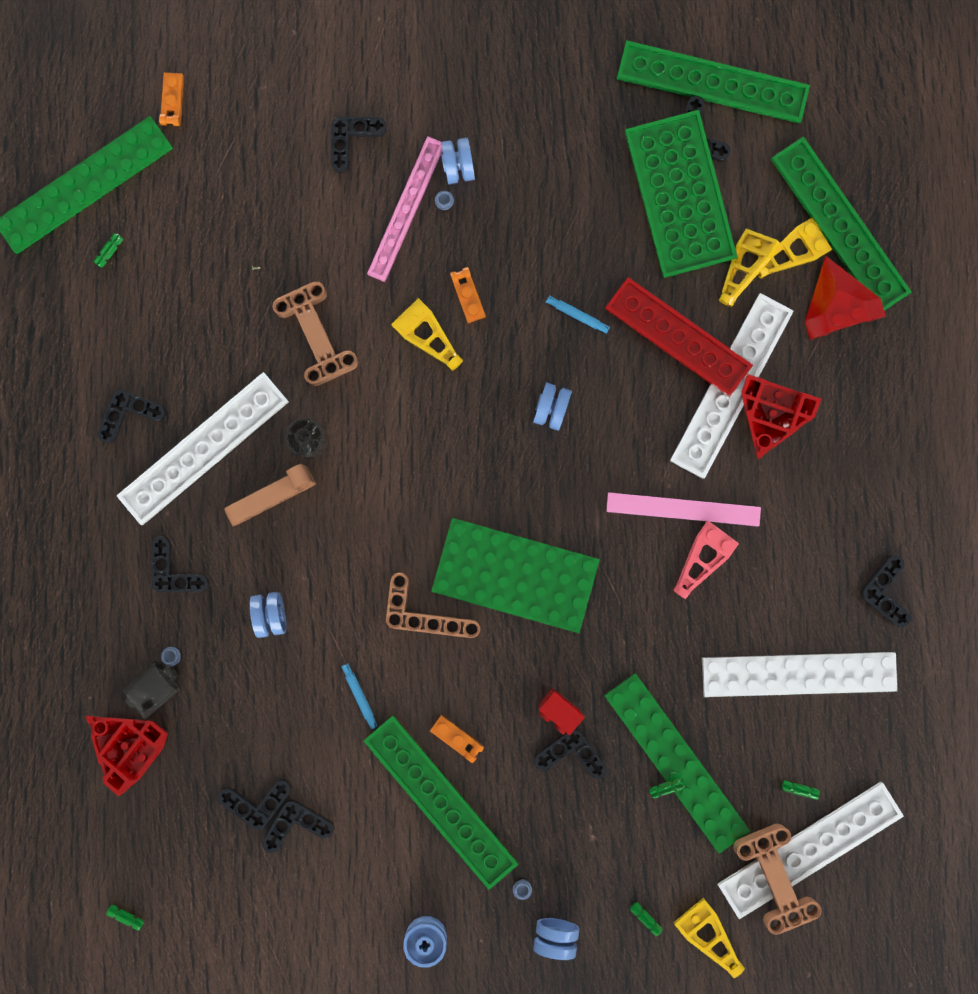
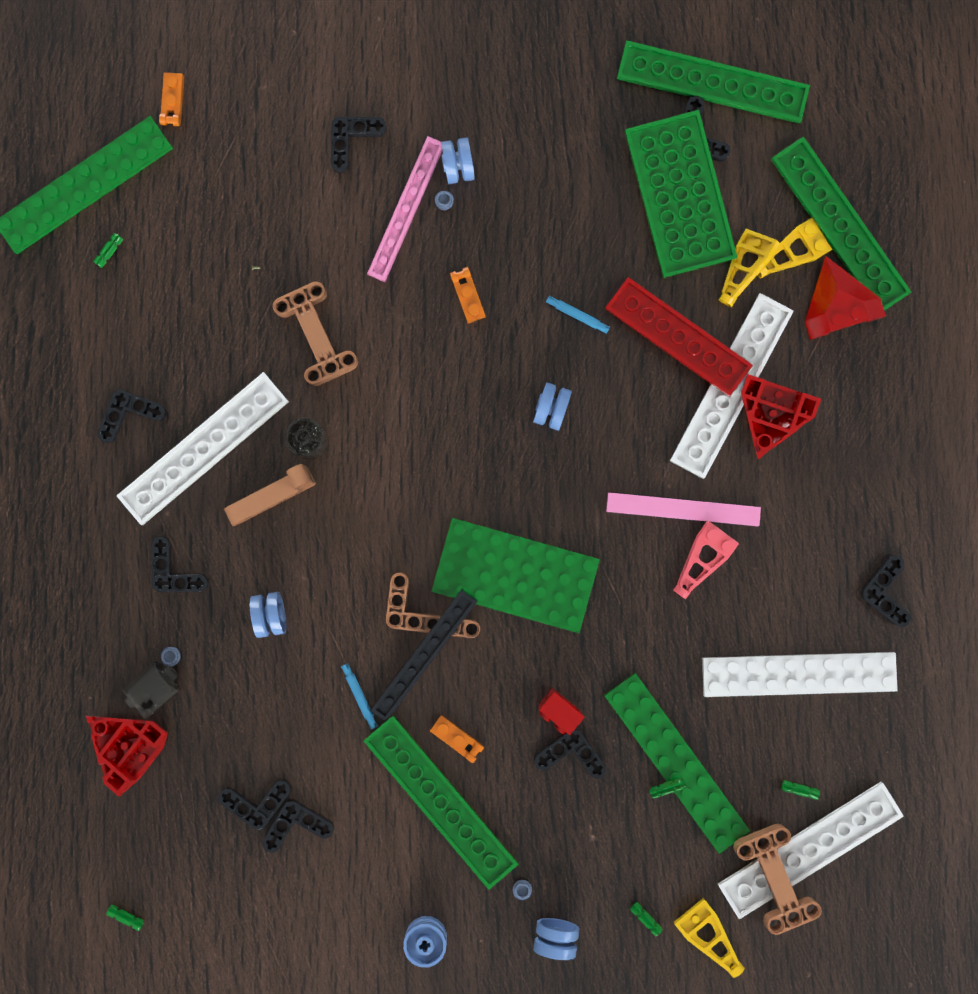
yellow plate [391,298,463,371] -> none
none -> black plate [370,589,477,721]

